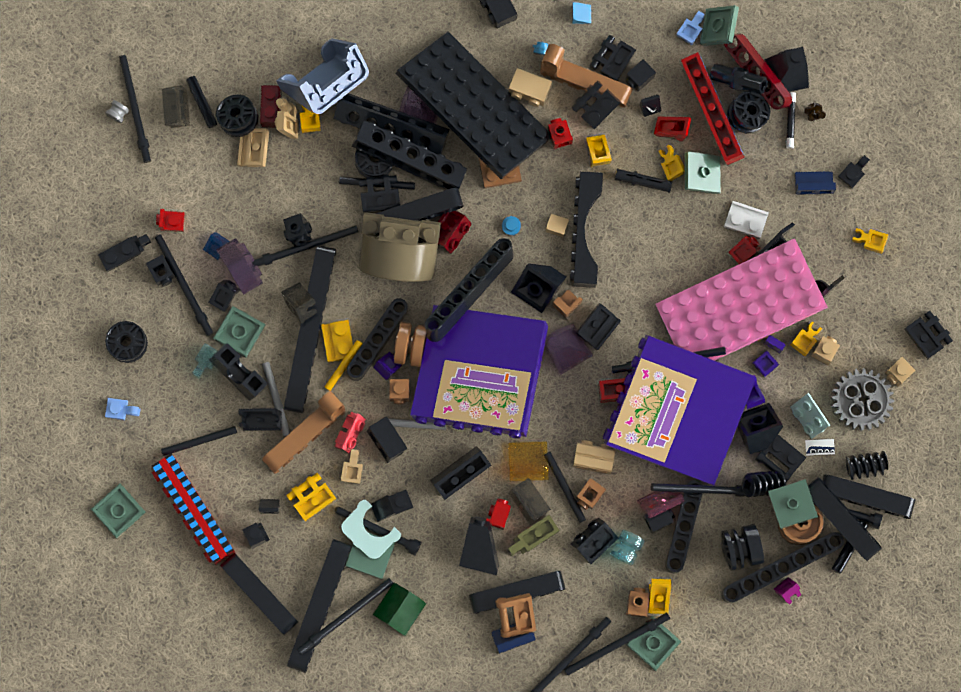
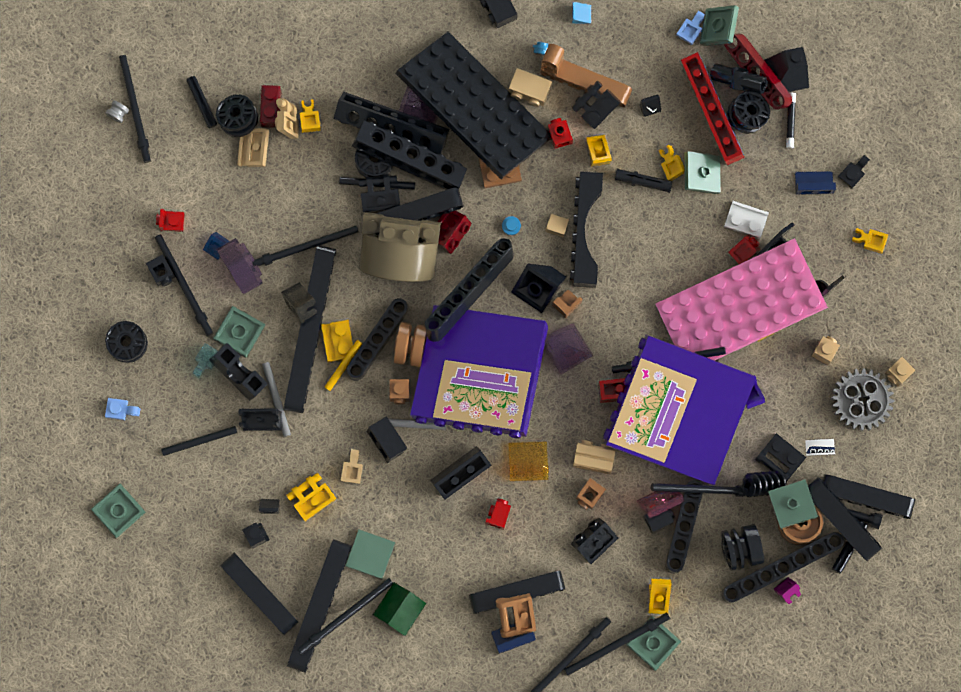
black hinge [98,234,151,272] -> none
brick [152,453,235,565] -> none
clear smoke hinge [162,85,190,128] -> none
black bracket [208,280,240,312] -> none
medium nougat beam [262,391,345,474] -> none
sand blue windscreen [276,38,369,114] -> none
black brick [283,213,313,246] -> none
coral hinge [335,412,366,454] -> none
black piece [335,507,422,556] -> none
light aqua piece [342,499,401,559] -> none
black slope [371,490,413,522] -> none
dark purple slope [373,351,402,381] -> none
black slope [459,516,499,576] -> none
olive hinge [507,515,560,556] -> none
clear smoke hinge [508,478,551,525] -> none
black bar [544,451,586,523] -> none
black plate [576,303,621,350] -> none
black plate [590,35,636,81] -> none
clear light blue wheel [610,530,645,566] -> none
black brick [626,59,656,92] -> none
medium nougat brick [626,588,649,618] -> none
red slope [654,117,691,142] -> none
black slope [737,403,783,454] -> none
dark purple tile [752,351,779,378] -> none
dark purple tile [764,335,786,354] -> none
yellow plate [790,321,822,356] -> none
light aqua hinge [790,393,830,439] -> none
dark brown plate [804,103,826,121] -> none
black piece [846,451,888,480] -> none
black plate [904,311,953,360] -> none

